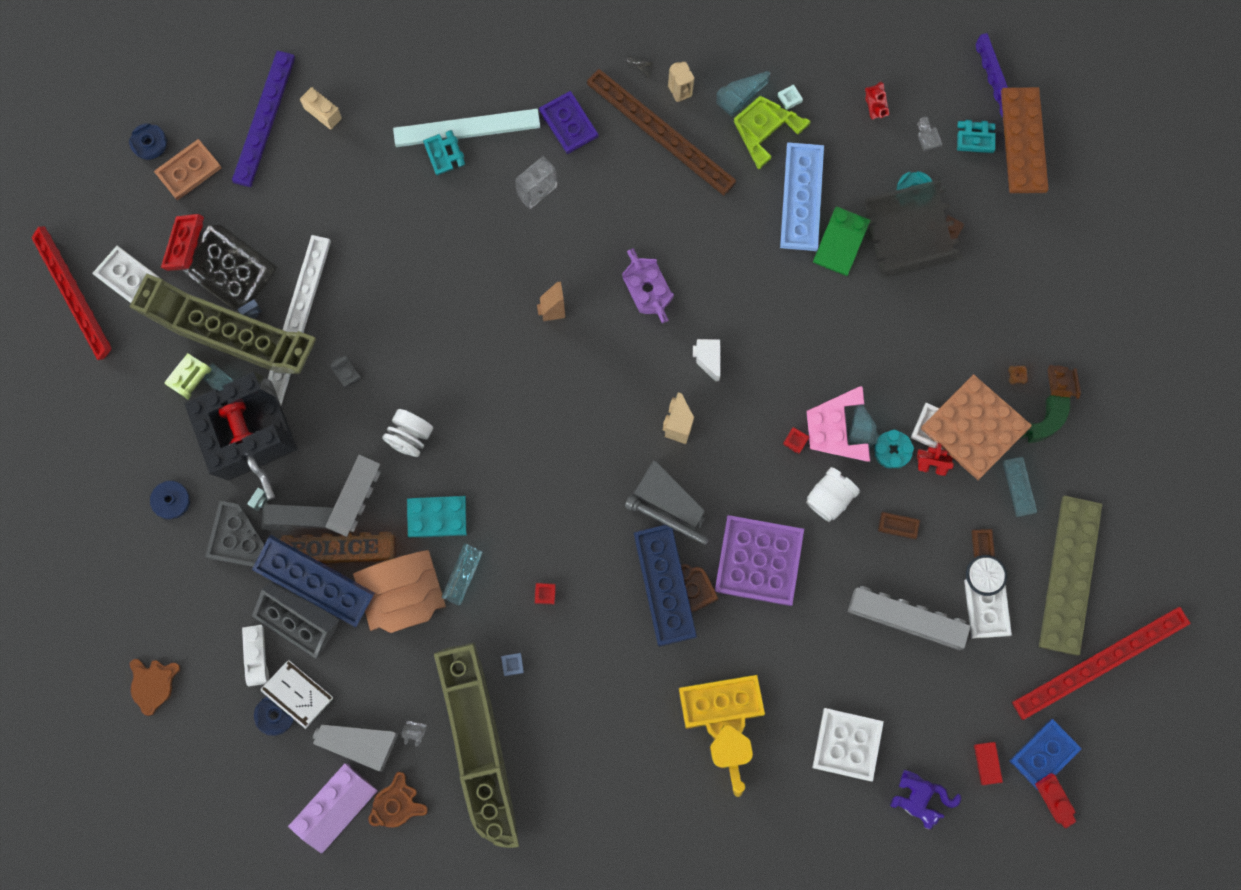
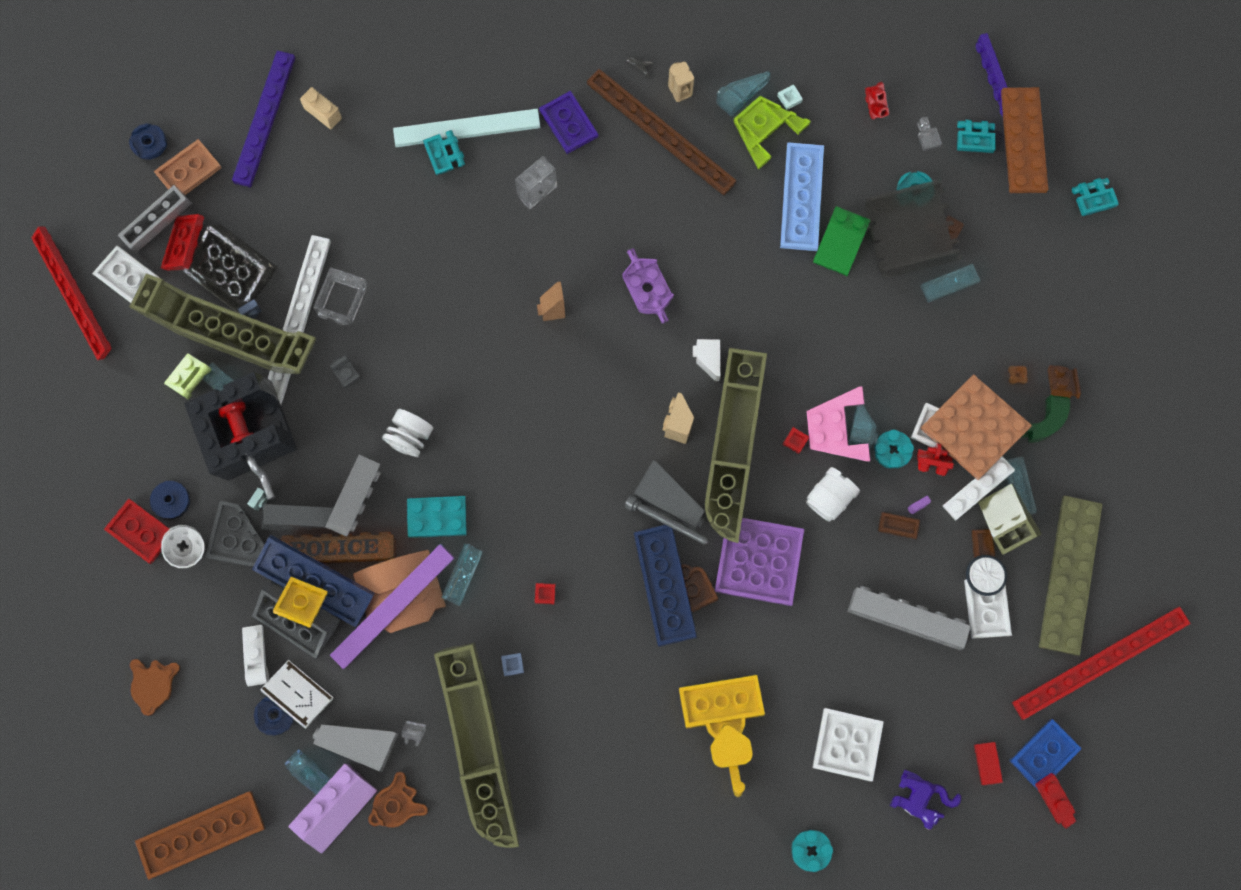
none -> red plate [104,499,169,564]
none -> light grey brick [118,185,192,252]
none -> dark orange plate [135,791,266,880]
none -> white wheel [161,525,204,568]
none -> yellow plate [273,577,328,628]
none -> clear light blue slope [284,749,330,795]
none -> clear window [313,267,368,325]
none -> medium lavender tile [330,544,455,669]
none -> olive slope [705,348,767,543]
none -> teal plate [791,830,833,872]
none -> medium lavender tile [907,496,931,514]
none -> clear light blue plate [920,264,980,303]
none -> white plate [943,456,1015,521]
none -> slope [978,484,1042,555]
none -> teal plate [1072,178,1119,216]

